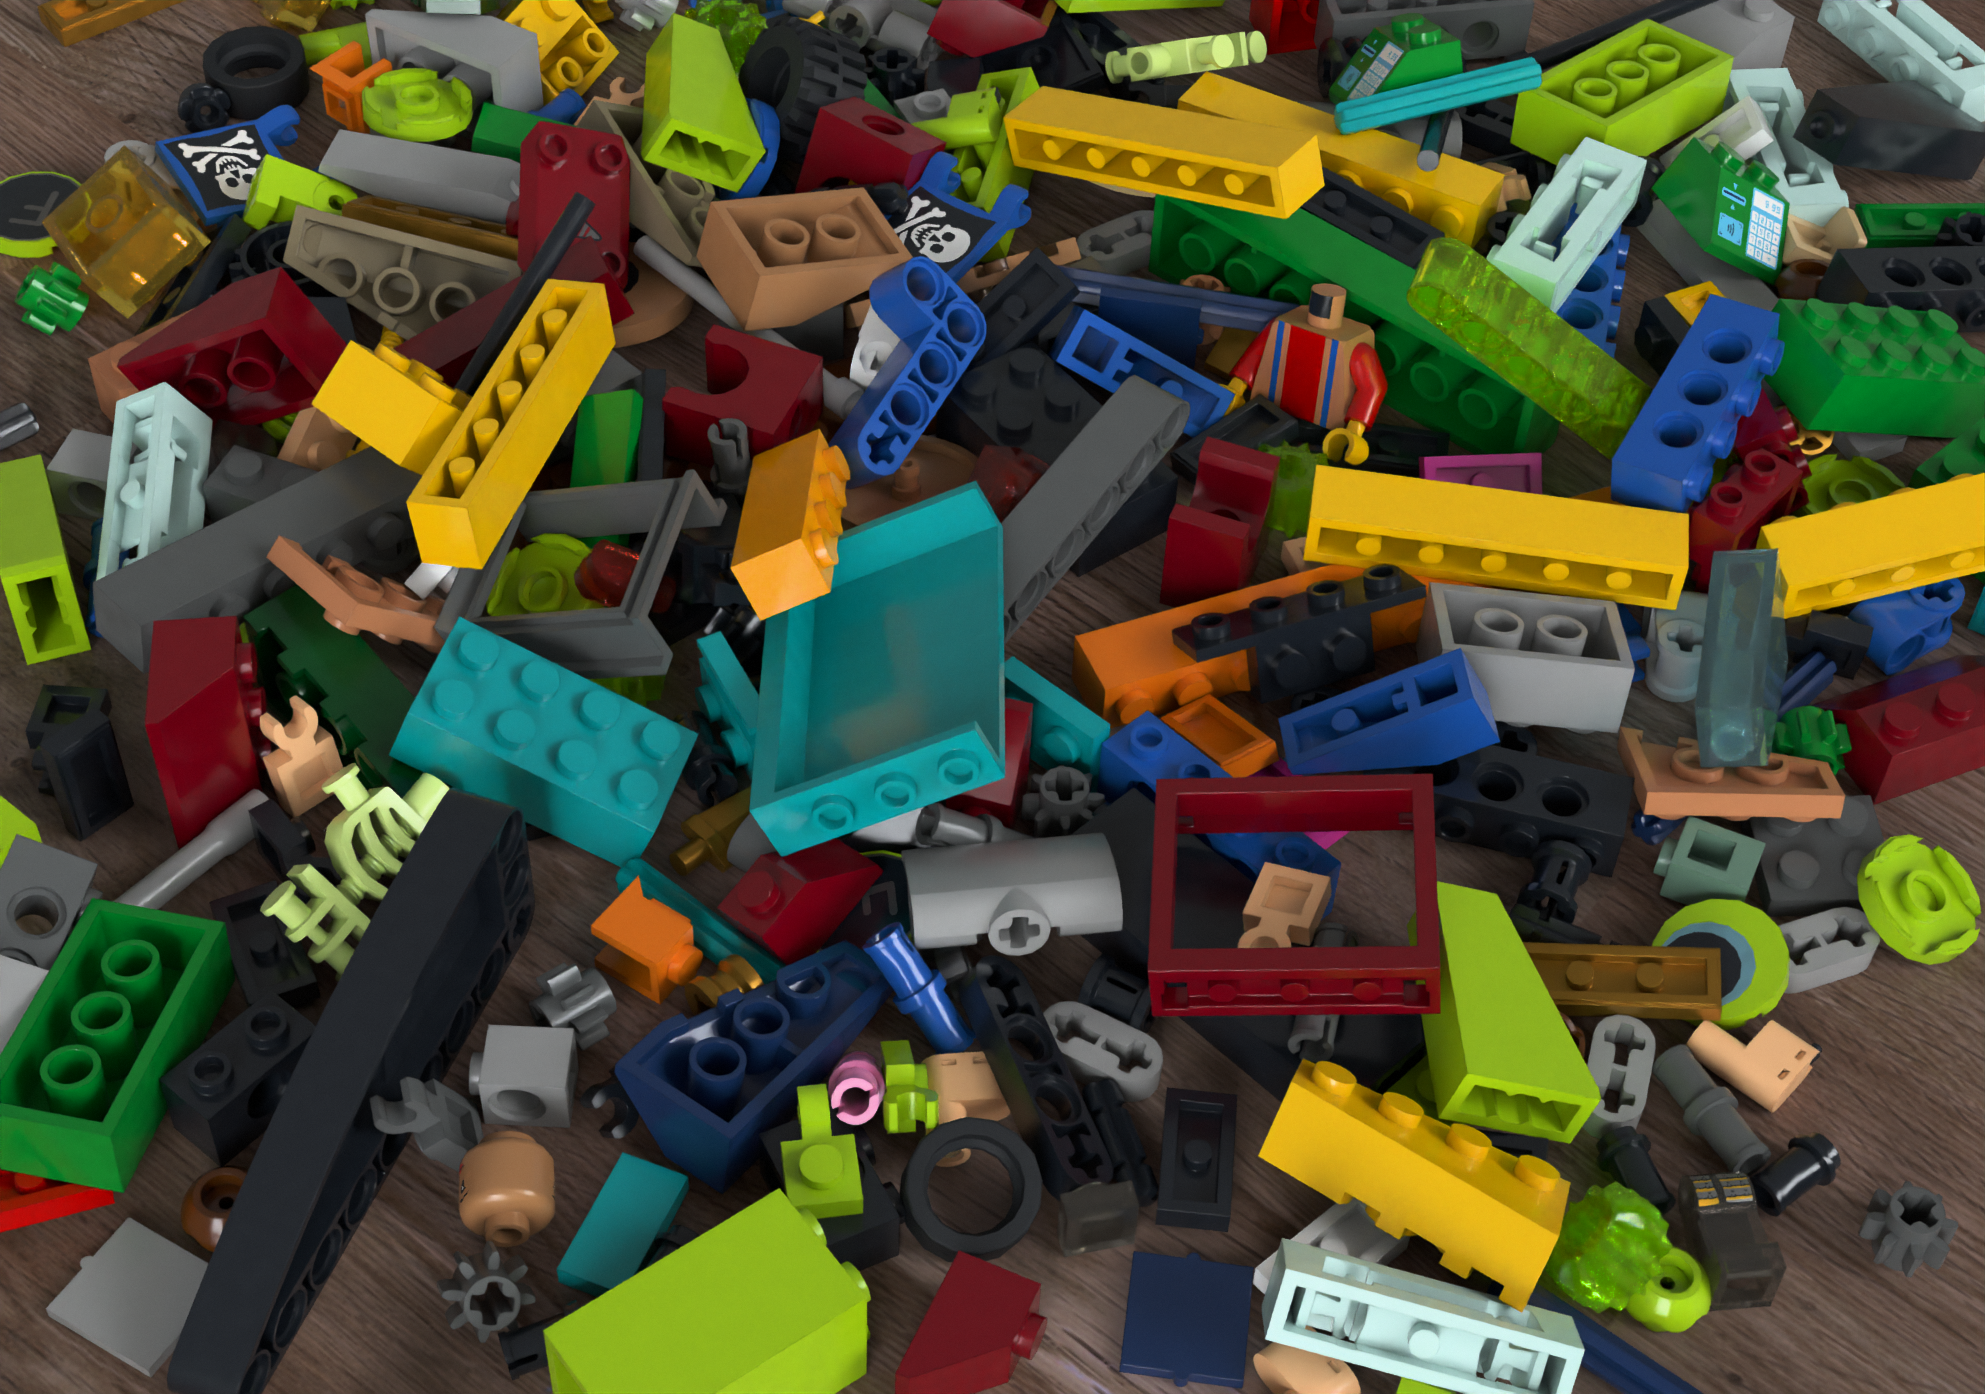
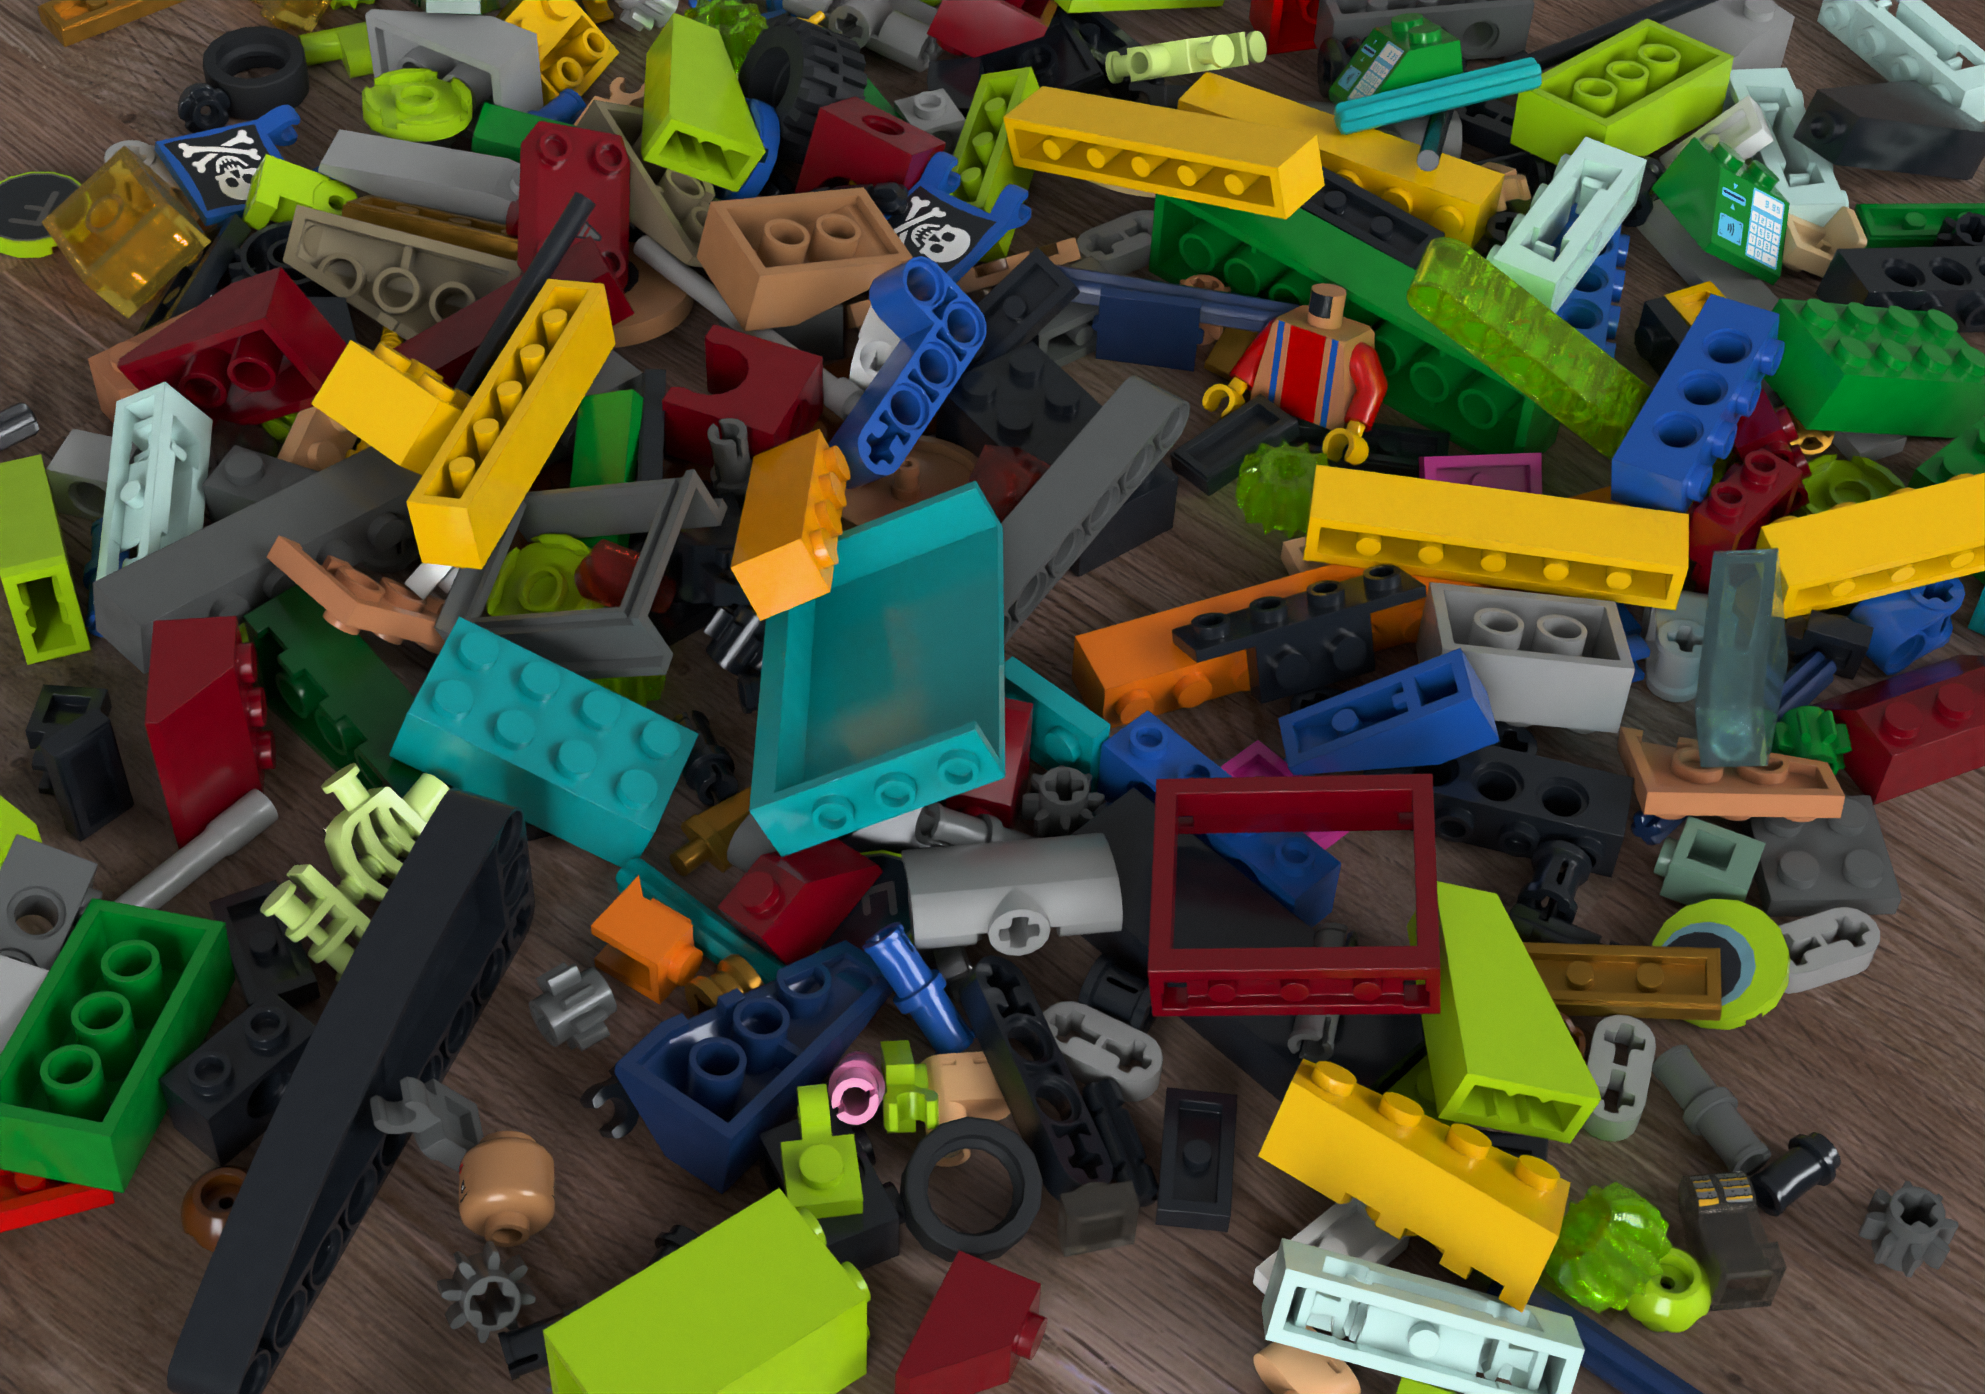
green gear [15,262,89,336] -> none
light grey piece [46,1217,209,1378] -> none
black plate [248,798,343,904] -> none
light nougat plate [260,695,343,817] -> none
orange window [309,40,393,134] -> none
light grey brick [469,1024,579,1128] -> none
teal tile [557,1152,689,1297] -> none
teal plate [695,631,759,782] -> none
black gear [864,47,925,108] -> none
lime piece [911,86,1003,150] -> none
blue slope [1047,305,1235,438] -> none
dark blue piece [1119,1251,1254,1389] -> none
dark red piece [1159,436,1281,608] -> none
orange tile [1160,694,1280,777] -> none
light nougat plate [1238,862,1332,948] -> none
black pin [1596,1126,1676,1223] -> none
light nougat piece [1686,1020,1822,1113] -> none
reddish brown plate [1773,259,1829,301] -> none
lime tile [1857,834,1981,965] -> none

